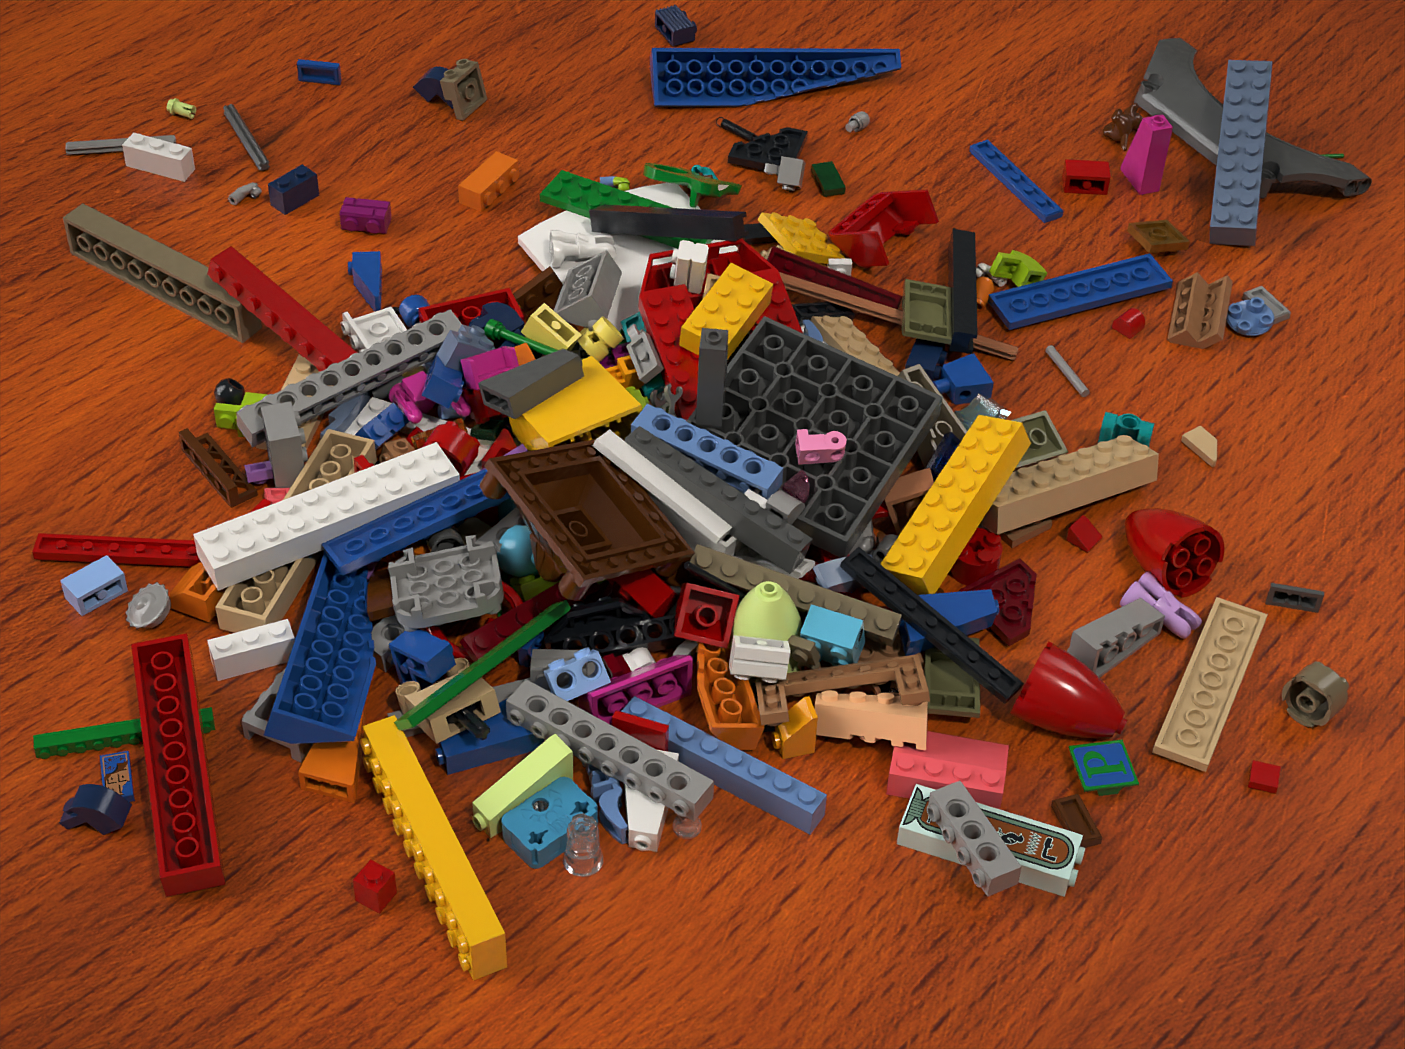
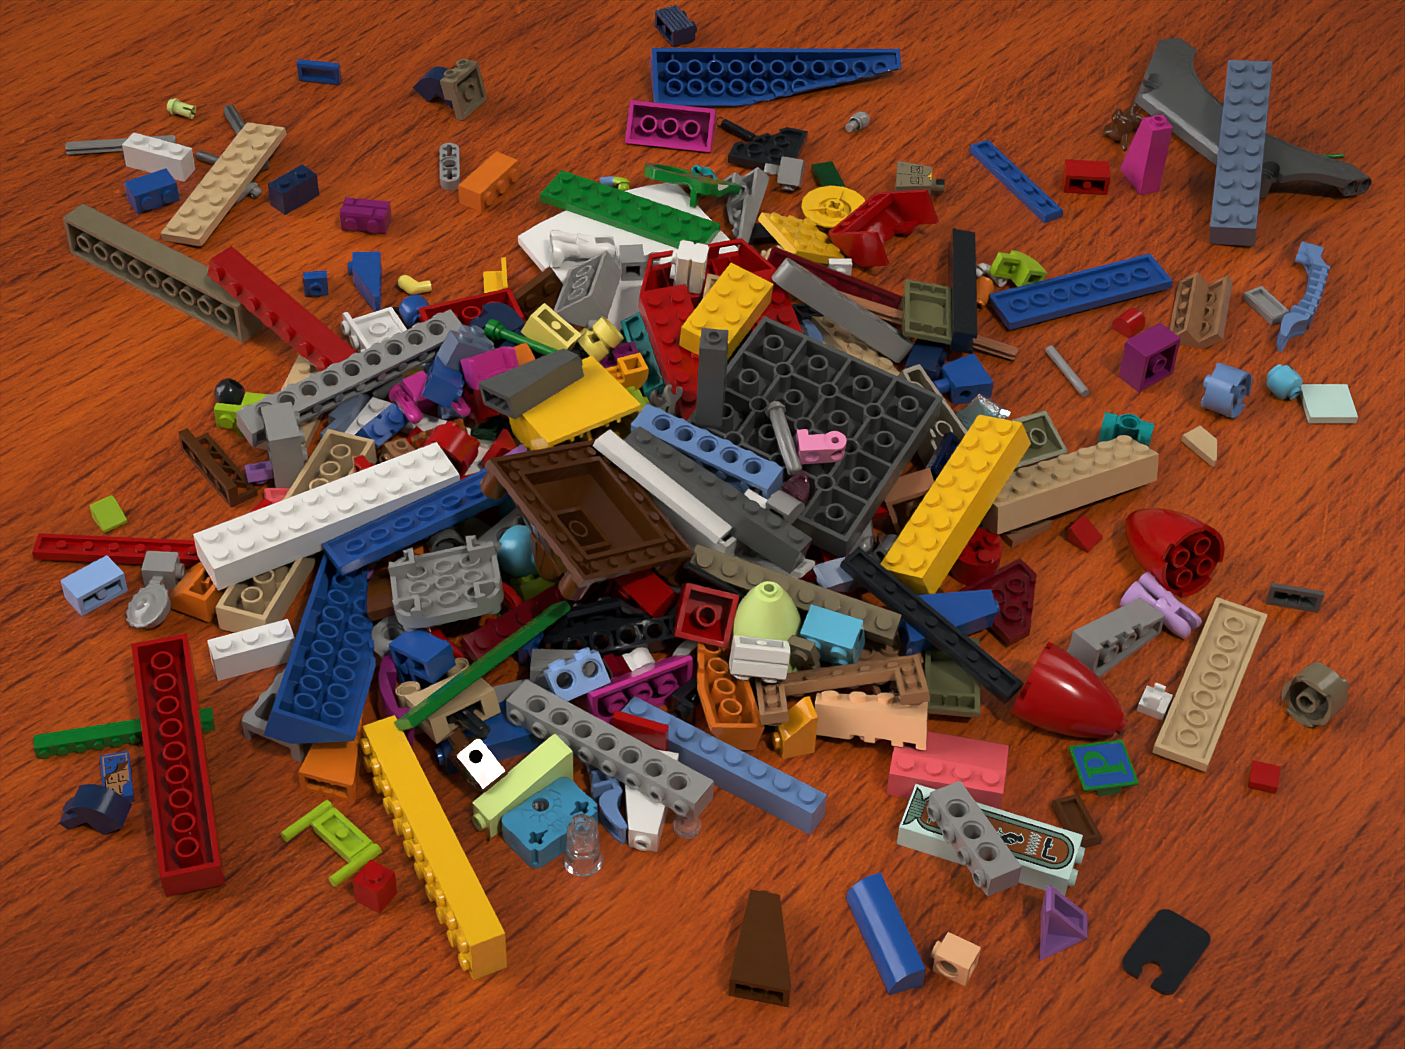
black tile [589,204,749,241] -> none
light grey plate [626,324,664,384] -> none
pearl gold plate [1127,220,1190,254] -> none
medium blue dish [1227,297,1274,336] -> none
none -> lime slope [90,495,128,533]
none -> blue brick [124,168,180,214]
none -> light grey brick [141,551,185,589]
none -> tan plate [160,122,287,246]
none -> flat silver pin [196,150,220,165]
none -> lime plate [280,800,382,887]
none -> blue bracket [303,270,329,297]
none -> magenta slope [377,654,415,747]
none -> light yellow arm [398,275,432,295]
none -> light grey beam [440,143,460,190]
none -> torso [446,727,508,792]
none -> yellow panel [483,257,508,293]
none -> light grey brick [619,244,660,281]
none -> dark pink slope [625,100,717,153]
none -> black bracket [671,676,701,725]
none -> light grey wedge [722,167,770,246]
none -> reddish brown slope [728,889,791,1007]
none -> light grey axle [765,401,802,476]
none -> light grey beam [771,258,914,363]
none -> yellow piece [801,186,865,230]
none -> blue brick [846,872,926,995]
none -> dark tan torso [895,161,945,195]
none -> light nougat brick [931,932,981,986]
none -> medium lavender slope [1040,885,1087,961]
none -> magenta brick [1119,323,1181,392]
none -> black piece [1122,909,1210,995]
none -> white tile [1137,683,1173,721]
none -> medium blue brick [1201,363,1253,418]
none -> medium azure head [1266,364,1303,400]
none -> medium blue piece [1276,241,1330,352]
none -> light aqua tile [1300,384,1358,423]

